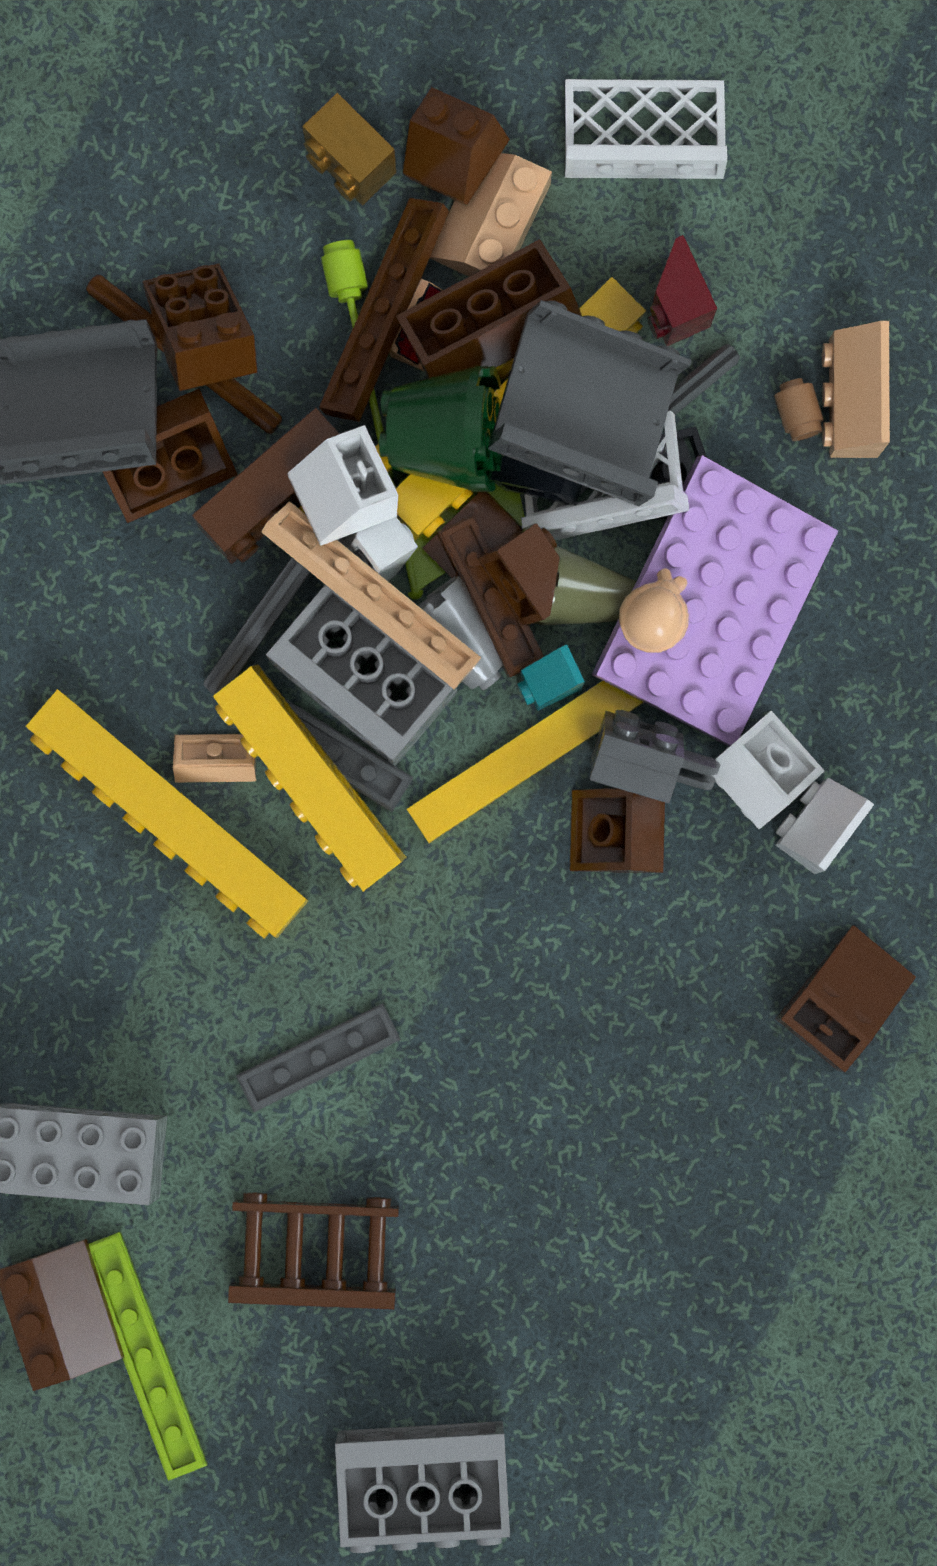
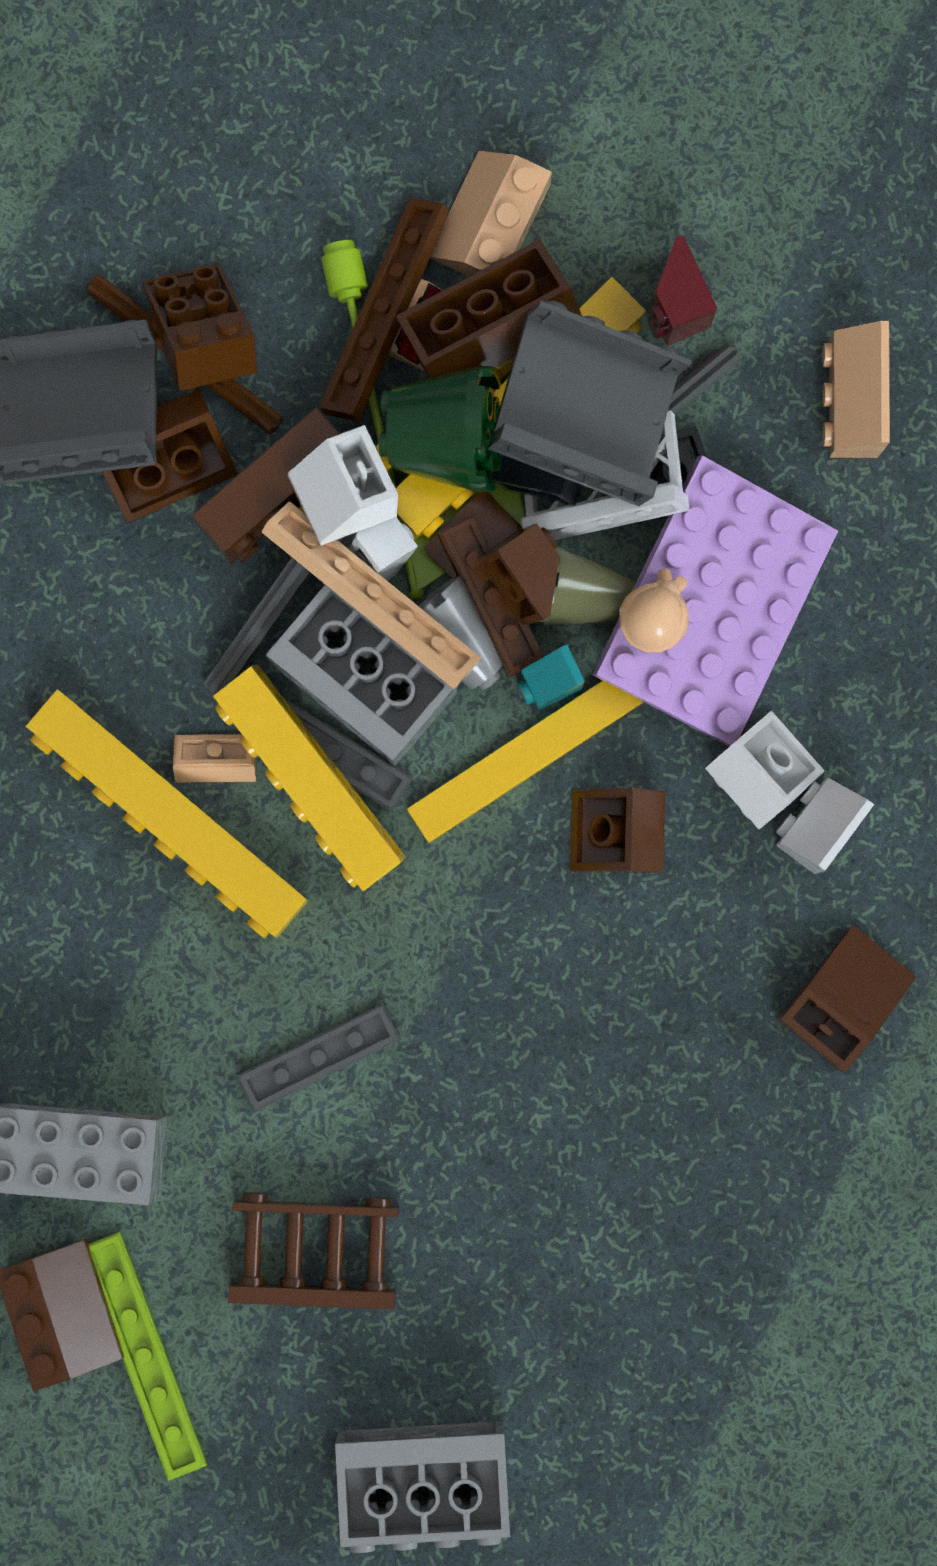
pearl gold brick [302,93,396,206] -> none
reddish brown slope [403,87,510,206] -> none
white fence [565,79,727,179] -> none
dark grey brick [590,710,721,804] -> none
medium nougat brick [774,378,824,441] -> none

